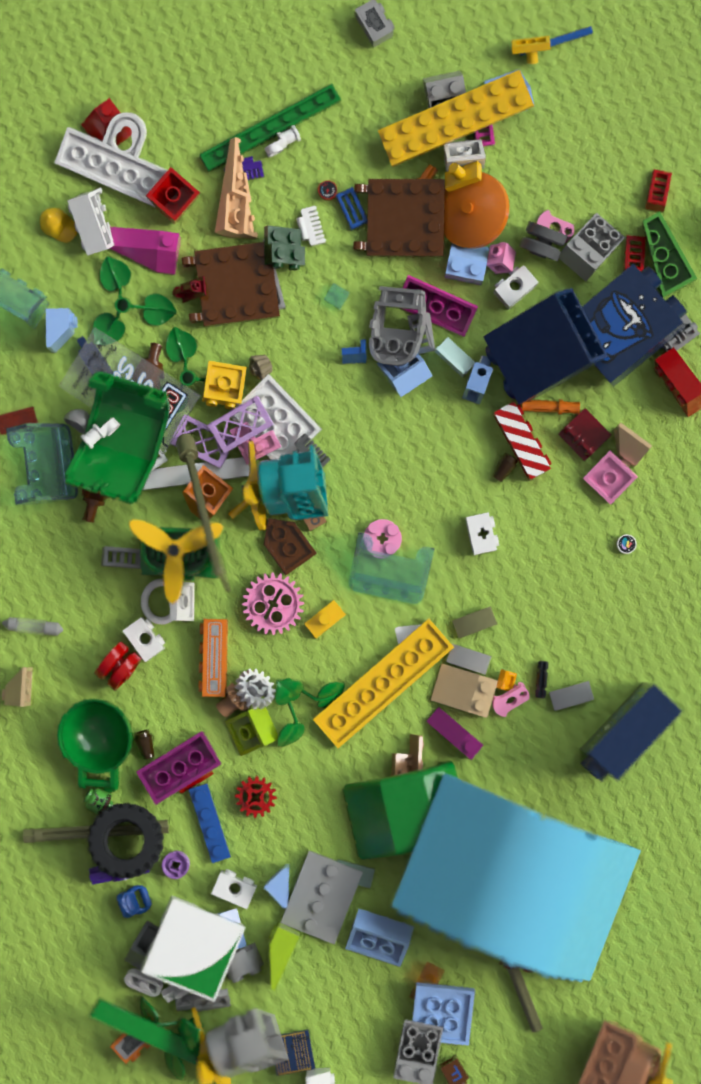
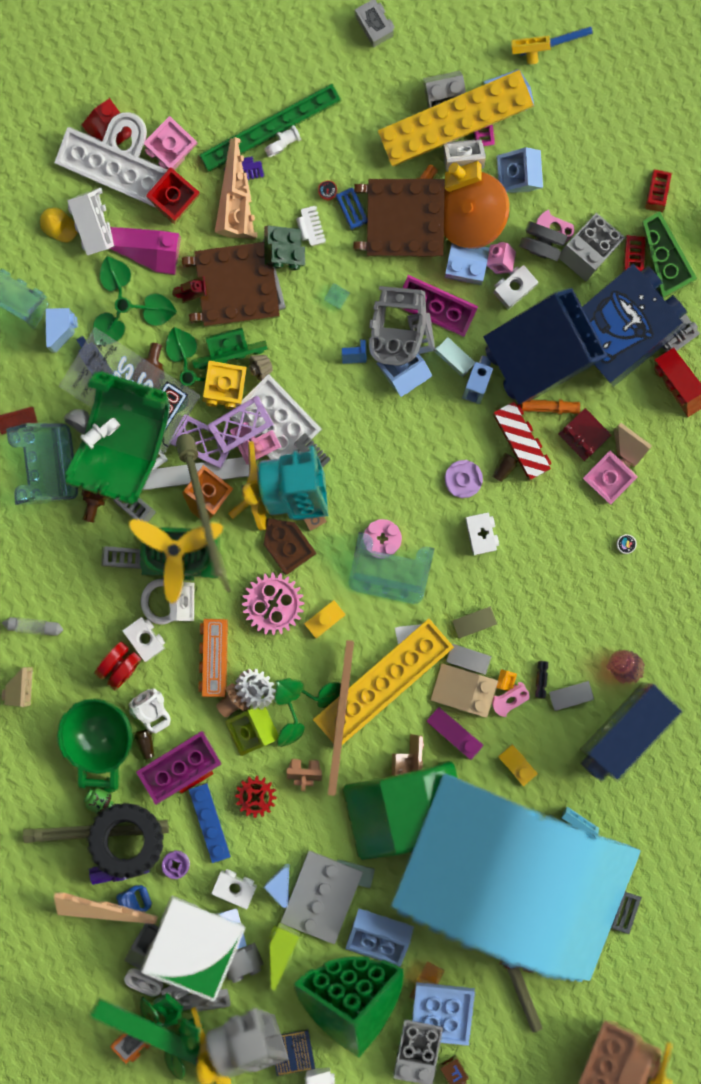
none -> light nougat wedge [54,892,158,924]
none -> light grey slope [113,498,156,523]
none -> white piece [129,689,171,733]
none -> bright pink plate [144,116,198,170]
none -> green bracket [152,993,183,1028]
none -> green bracket [192,328,268,369]
none -> nougat hips [287,759,322,791]
none -> green brick [294,956,404,1058]
none -> medium nougat tile [328,640,354,796]
none -> lavender tile [445,460,483,498]
none -> light blue slope [497,147,543,193]
none -> yellow slope [498,744,538,786]
none -> medium azure tile [562,807,599,835]
none -> hair [606,649,645,684]
none -> dark grey tile [611,891,642,934]

